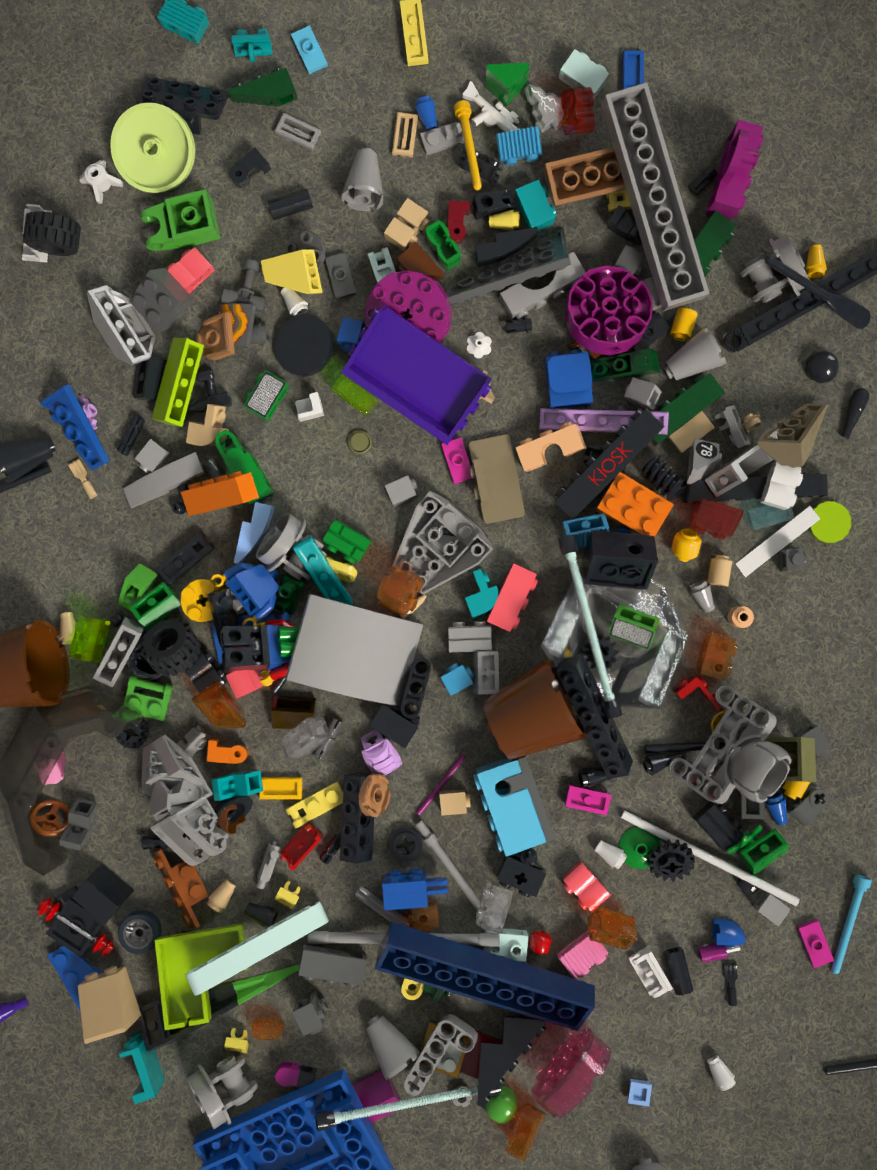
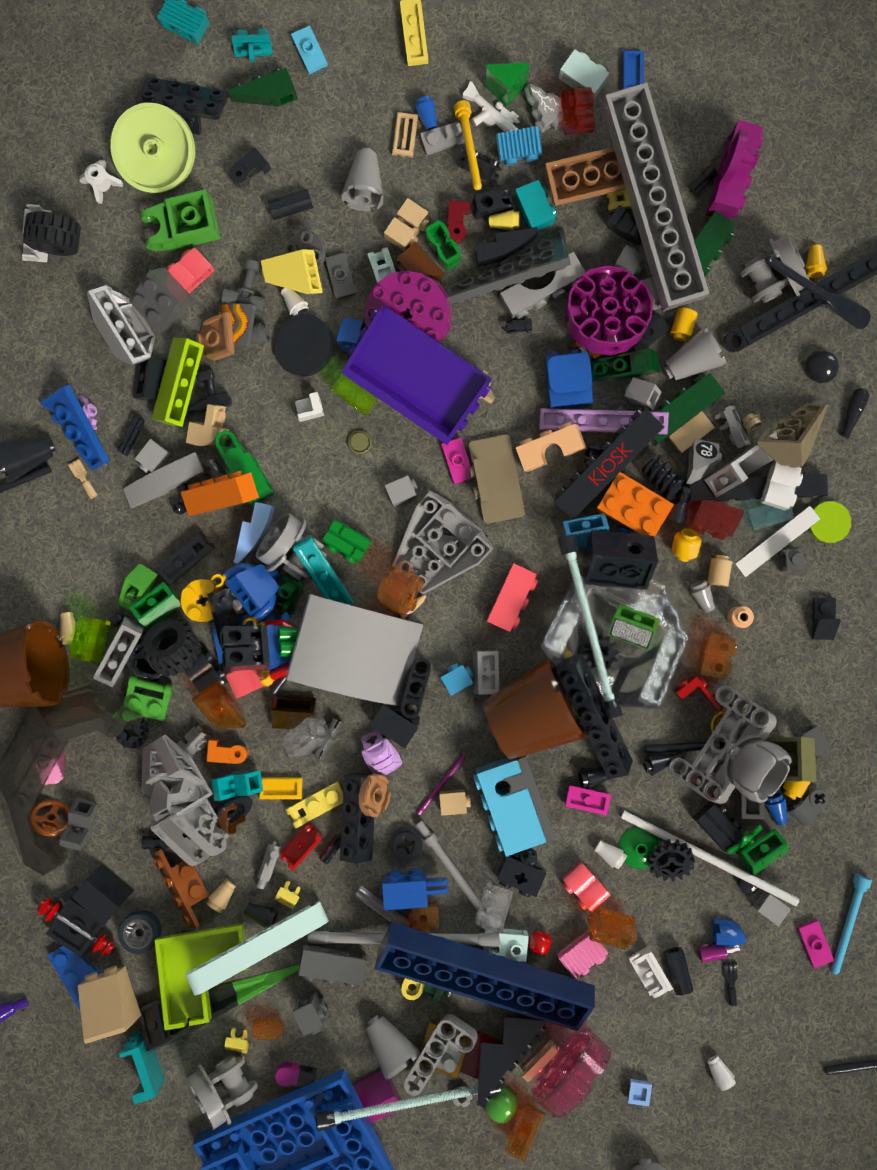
brick [244,370,290,422] -> none
light grey tile [274,113,322,151] -> none
light yellow plate [326,556,357,583] -> none
light grey brick [448,621,492,652] -> none
teal brick [465,569,498,618] -> none
white plant [467,332,492,358] -> none
none -> tile [521,1039,558,1082]
none -> black cone [667,487,691,523]
none -> black slope [812,597,841,640]

